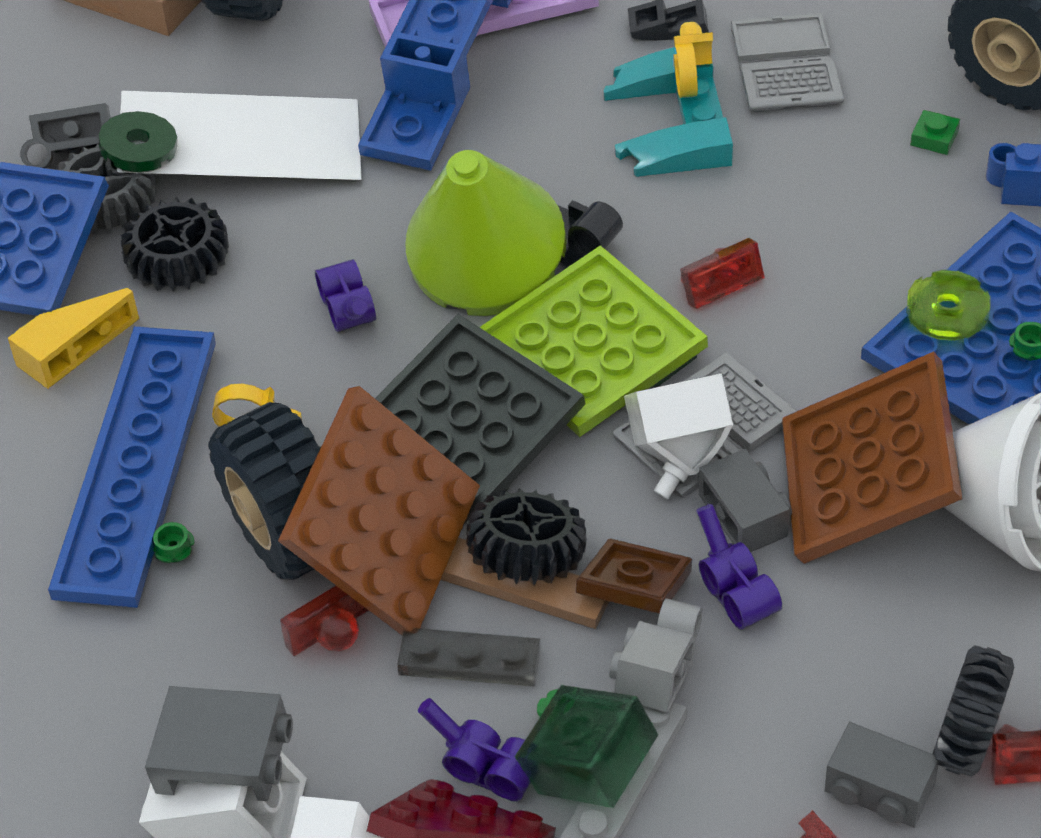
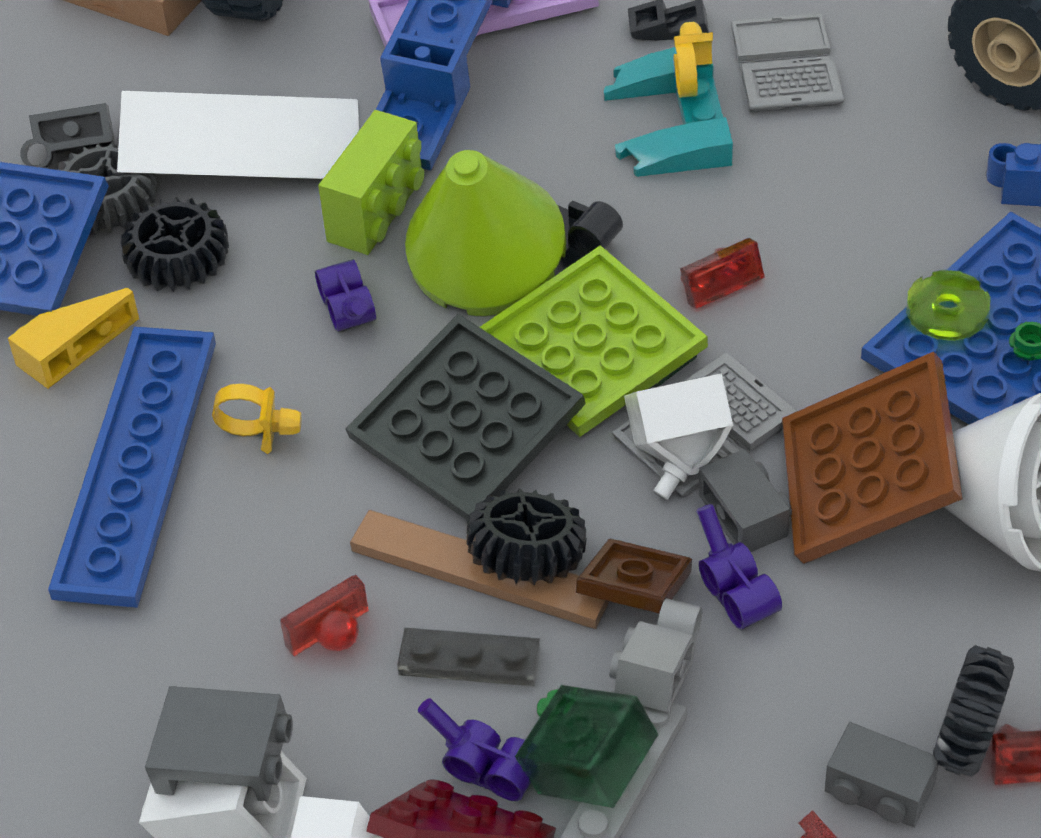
dark green tile [99,111,177,173] -> none
green plate [153,522,195,563] -> none
black wheel [208,402,321,580] -> none
dark orange plate [278,386,480,638] -> none
green plate [910,110,960,155] -> none
none -> lime brick [318,110,424,255]

